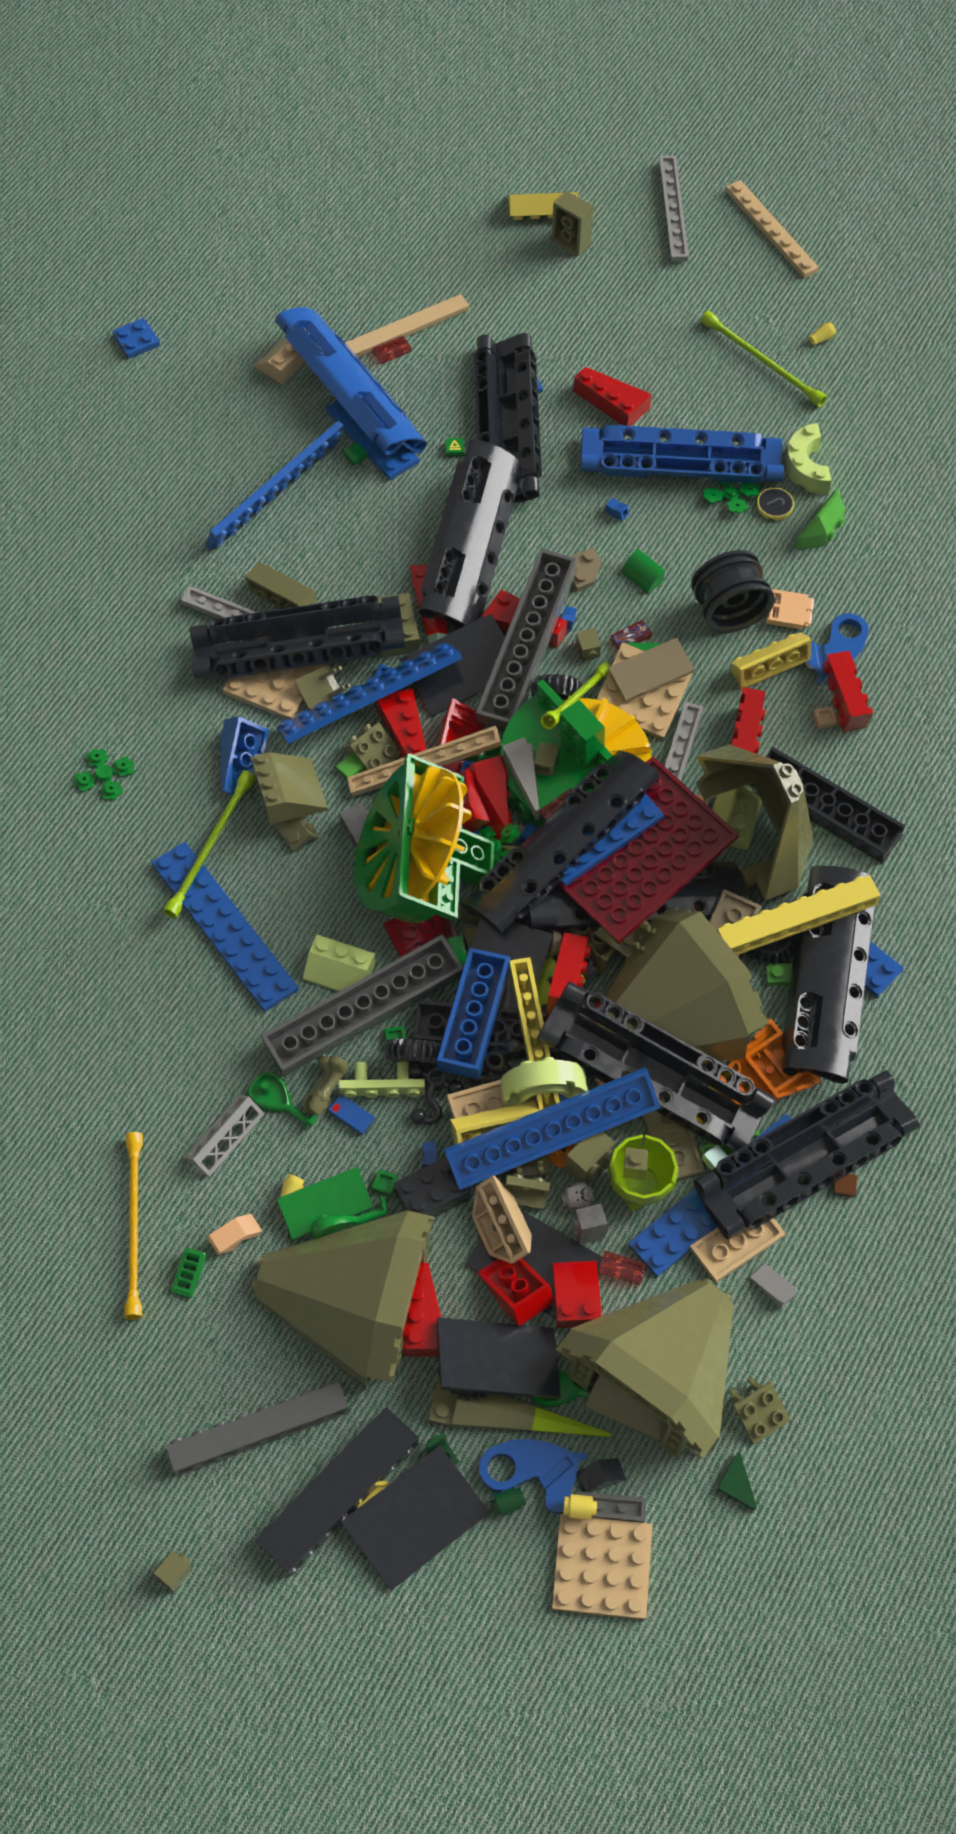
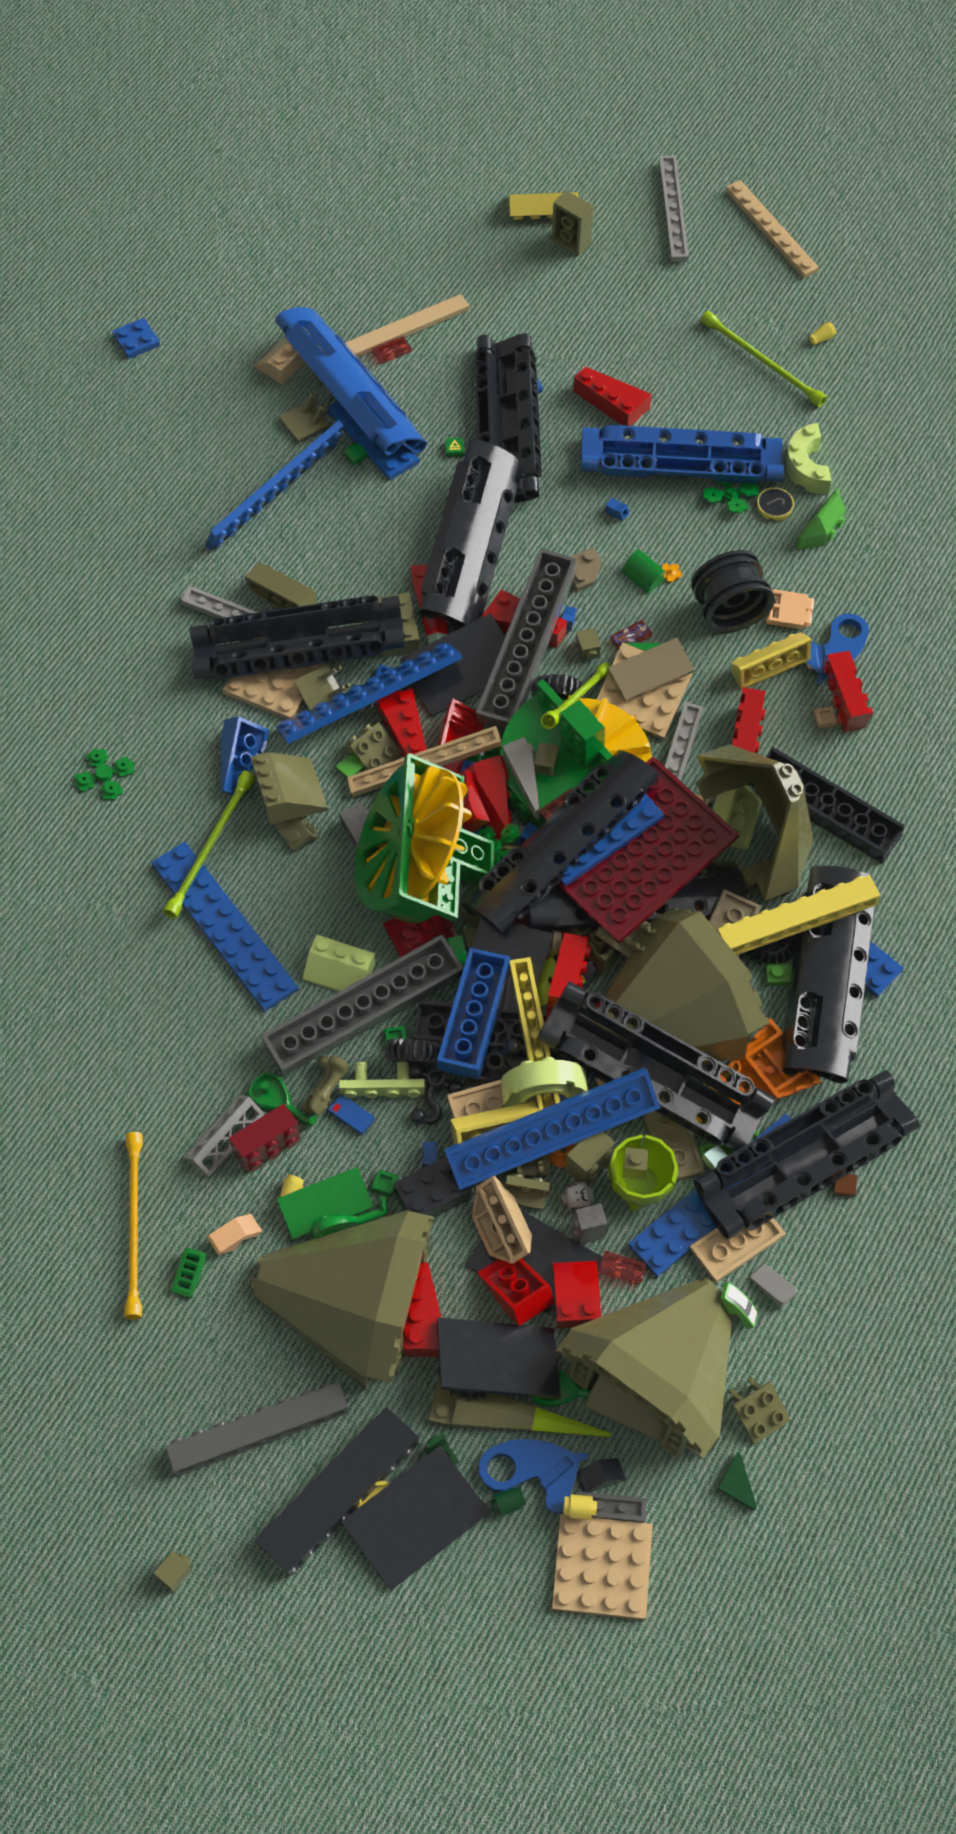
none -> dark red brick [229,1103,300,1173]
none -> olive plate [279,391,329,442]
none -> light orange plant [662,563,682,583]
none -> slope [720,1282,758,1329]

